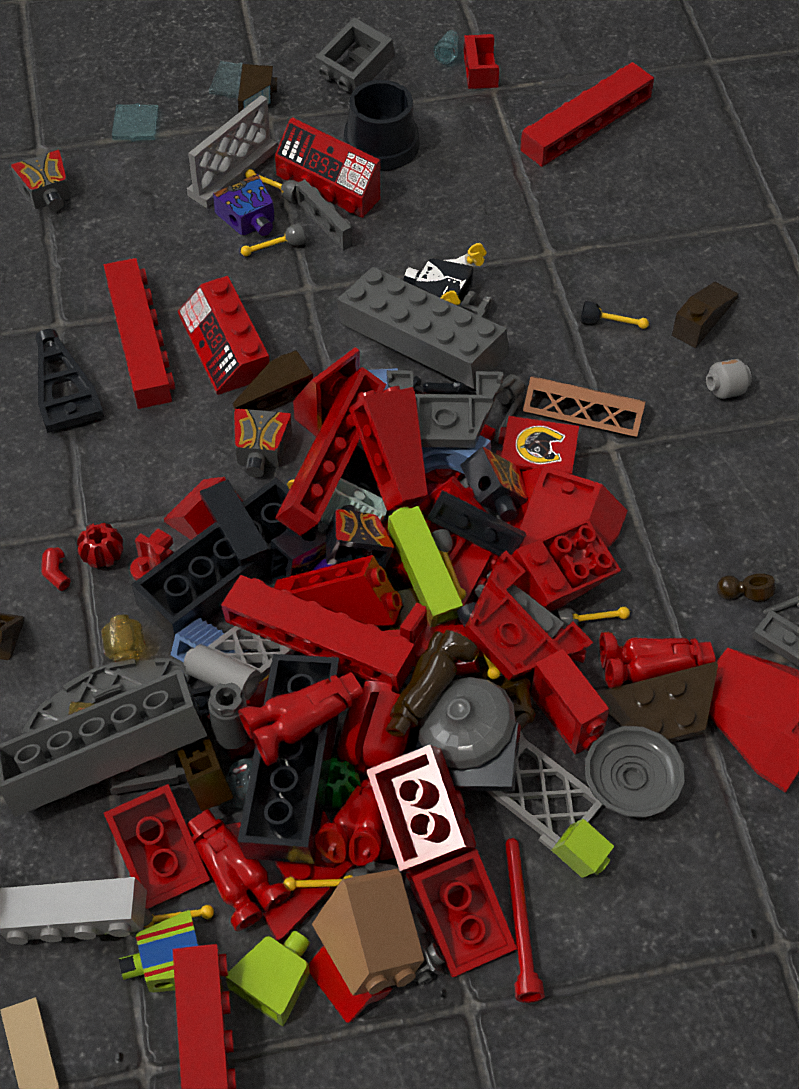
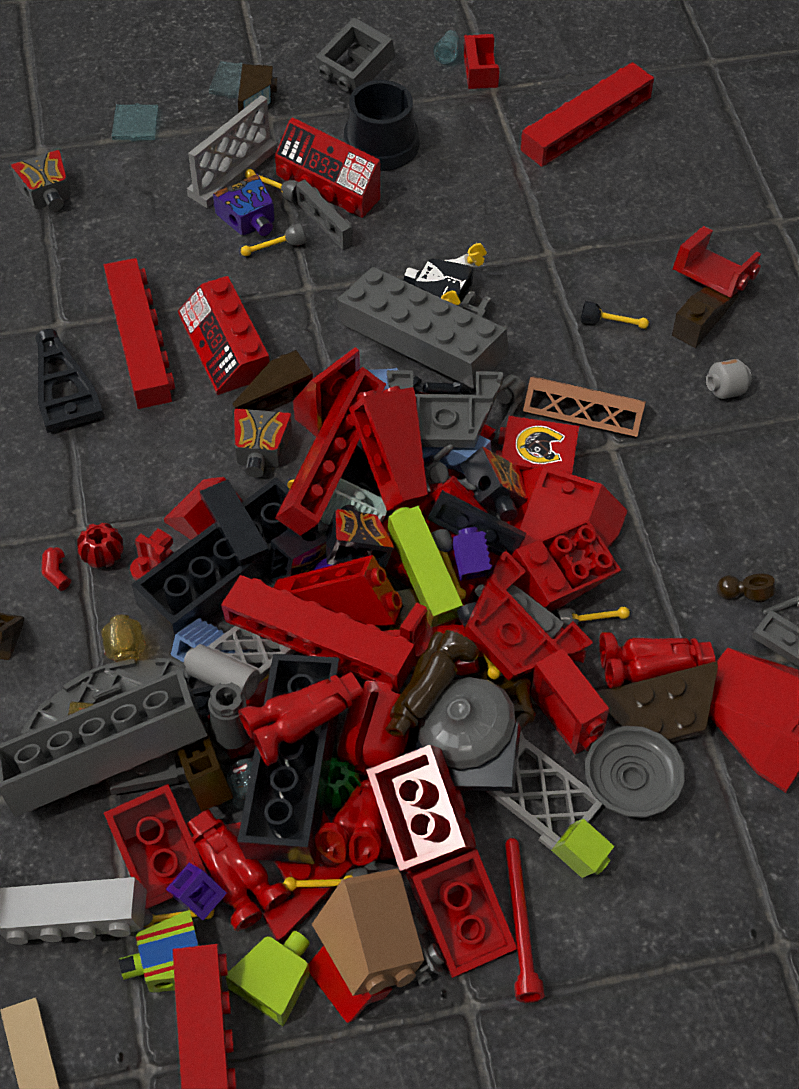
none -> dark purple brick [165,862,227,920]
none -> dark grey plant [424,444,476,493]
none -> dark purple brick [453,527,492,581]
none -> red panel [672,226,761,298]

